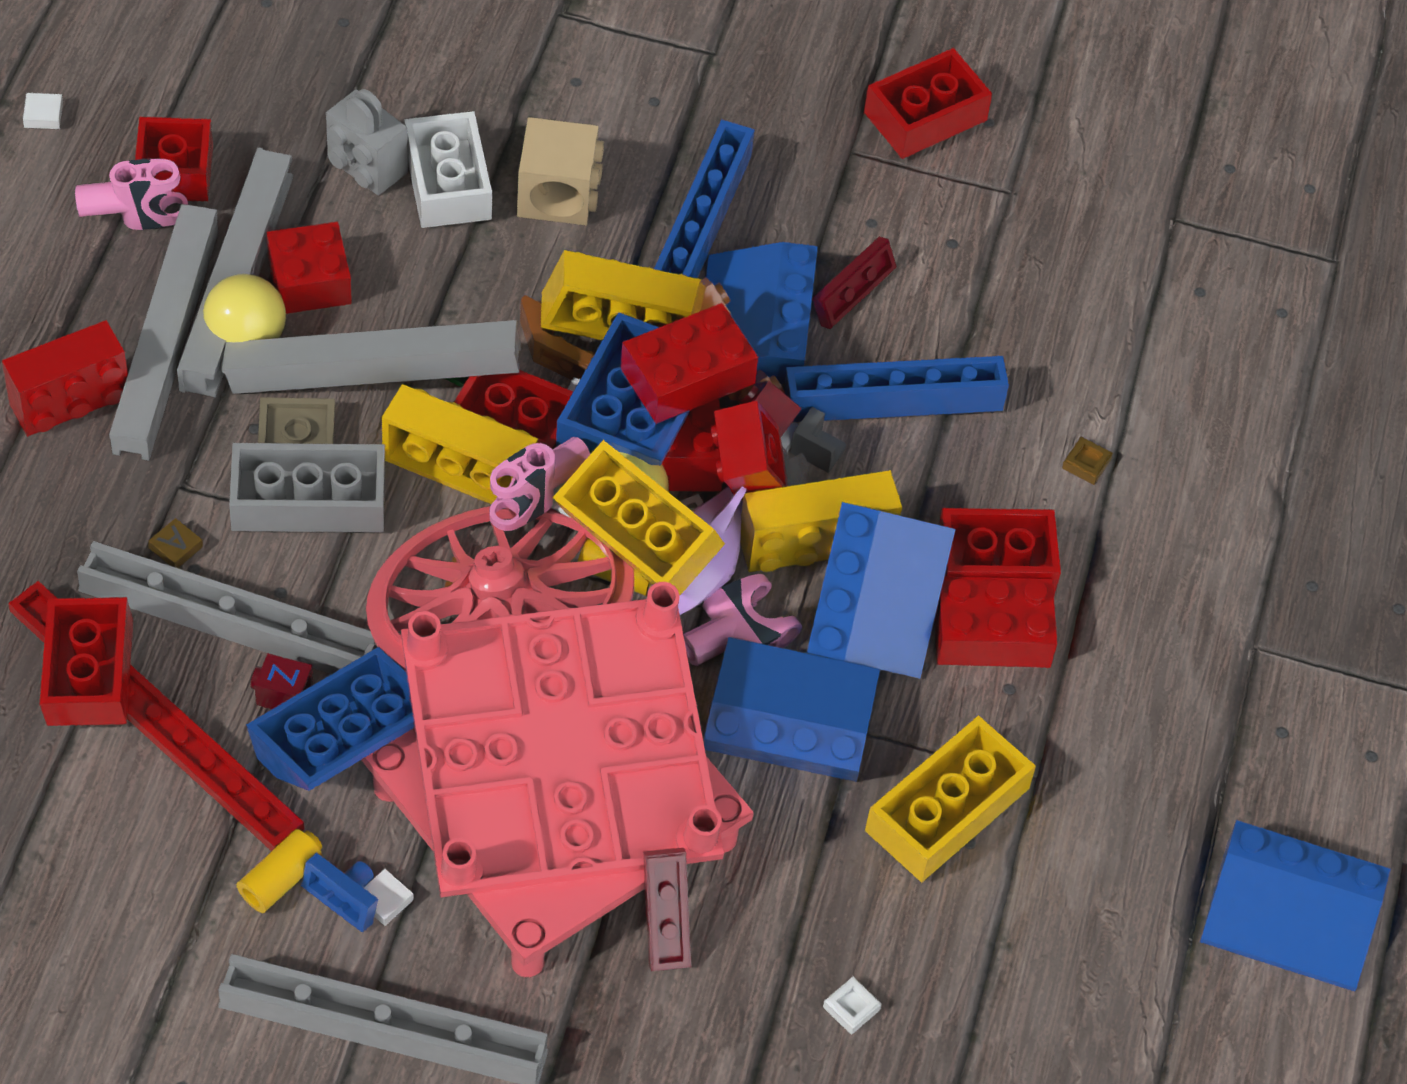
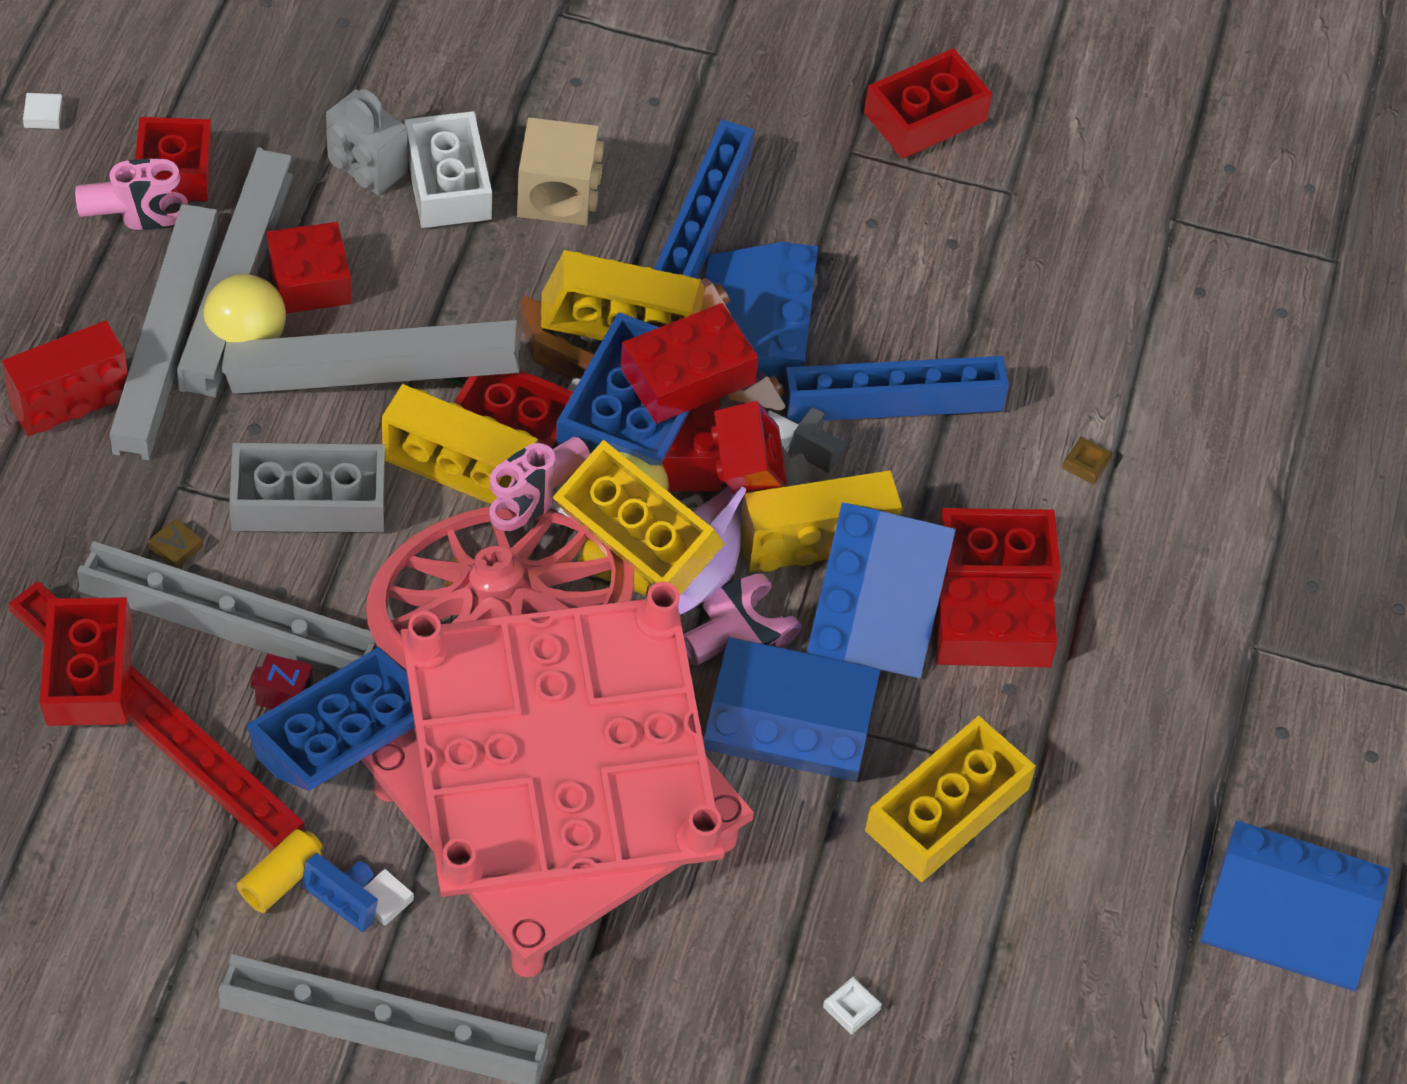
dark tan plate [258,397,335,444] -> none
tile [643,847,691,972] -> none
dark red brick [738,381,802,437] -> none
dark red tile [812,236,897,329] -> none

